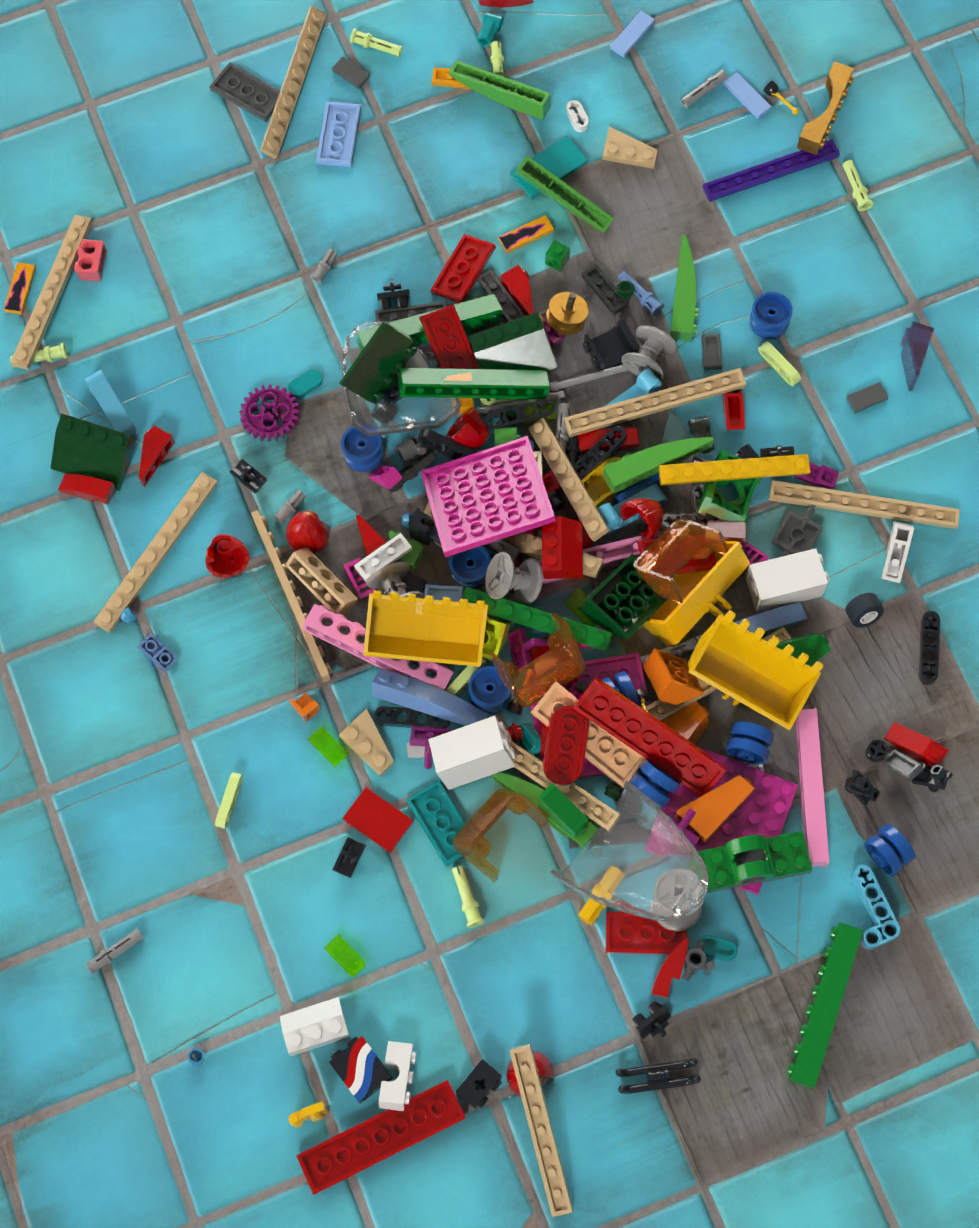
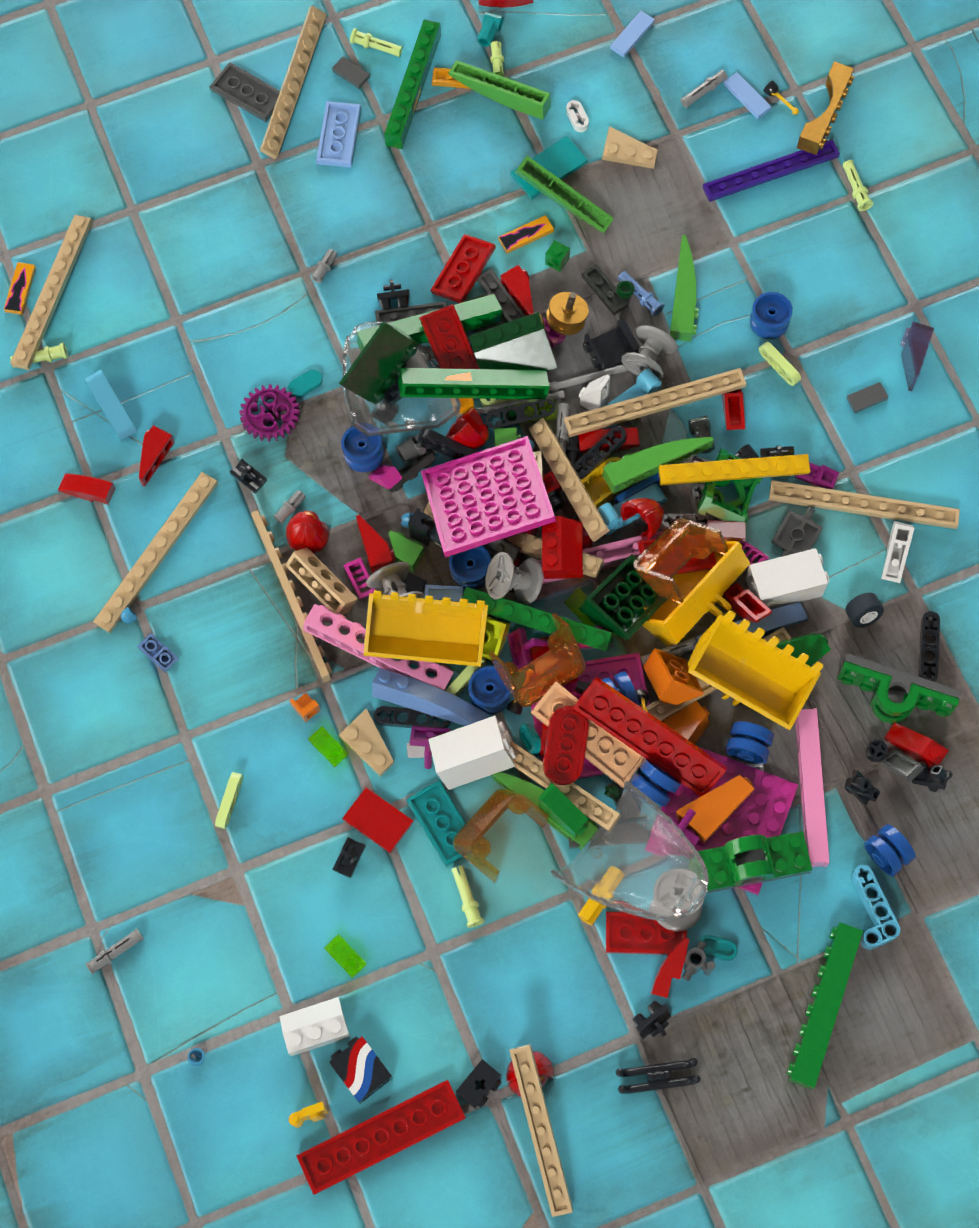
dark green slope [50,413,137,491] -> none
coral brick [74,239,107,281] -> none
red hair [205,534,250,578] -> none
white plate [354,533,412,582] -> none
white arch [379,1041,417,1111] -> none
red plate [507,723,522,743] -> none
dark grey tile [701,334,722,370] -> none
none -> green brick [384,19,441,149]
none -> white slope [579,375,610,410]
none -> red slope [722,583,772,623]
none -> green piece [837,653,962,723]

